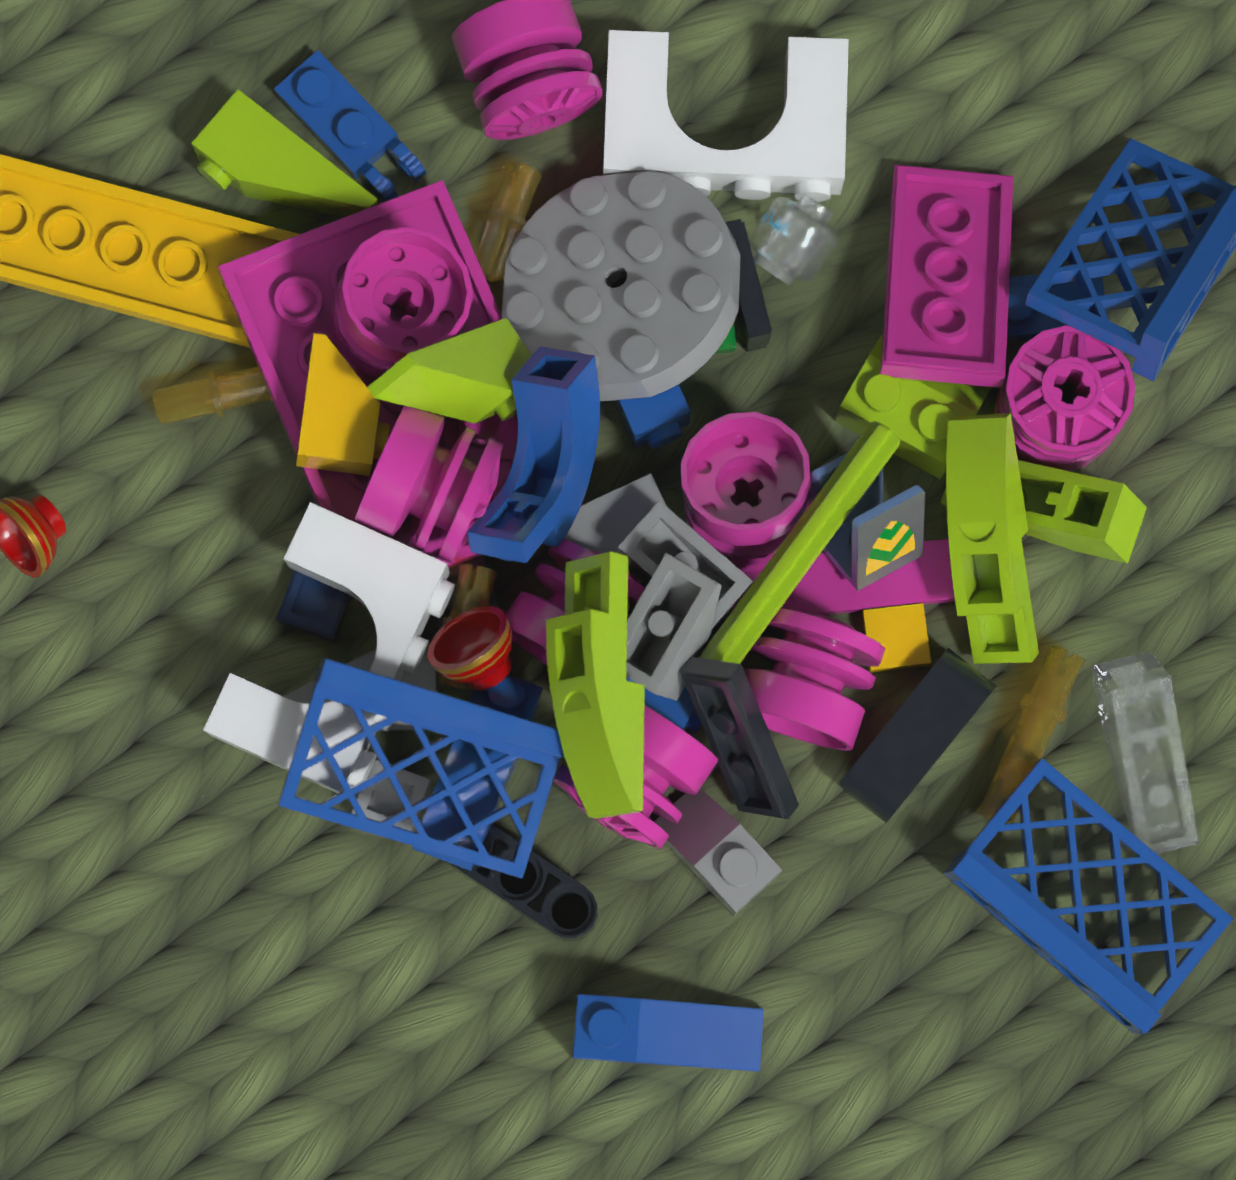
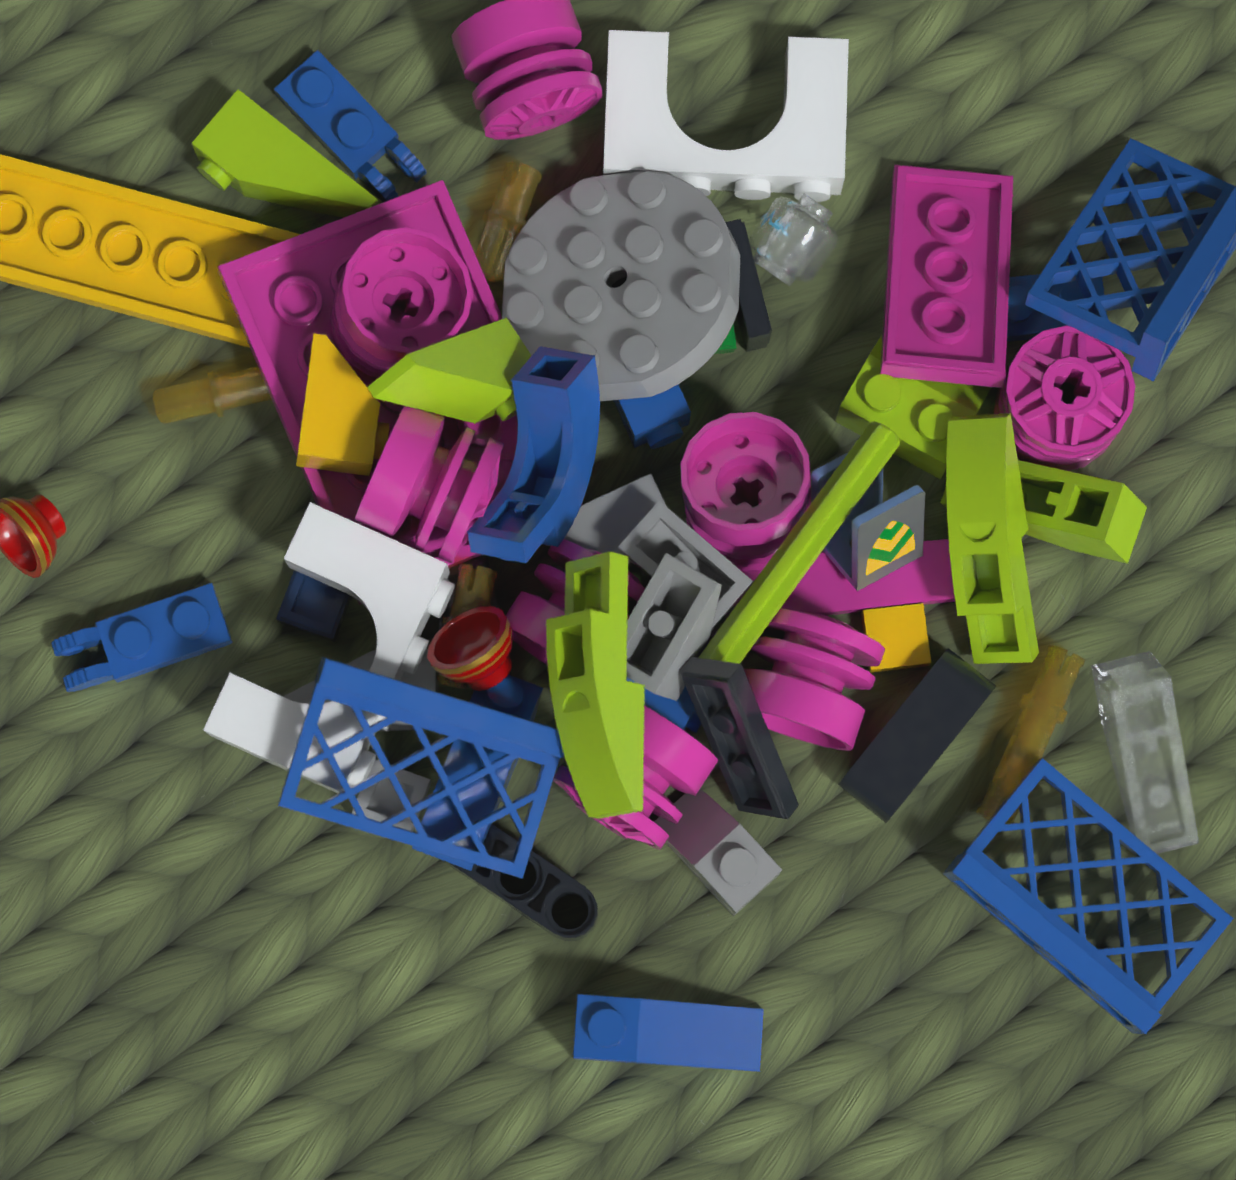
none -> blue hinge [51,583,233,692]

